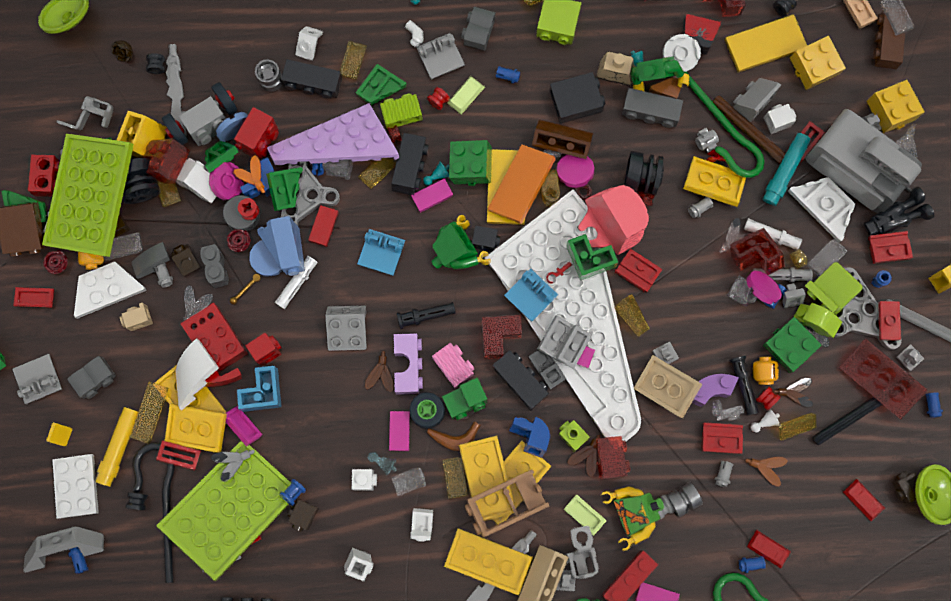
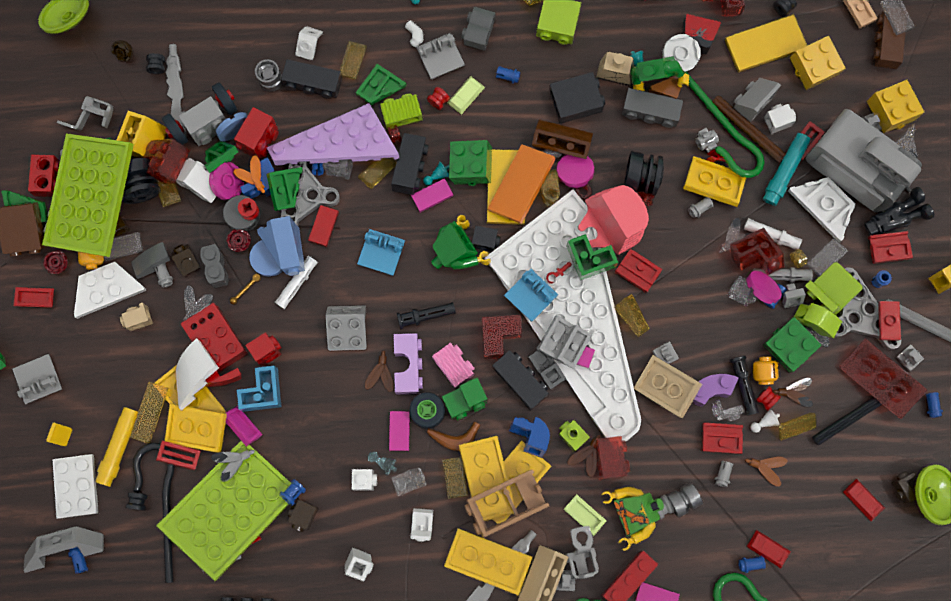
dark grey brick [67,356,116,399] -> none

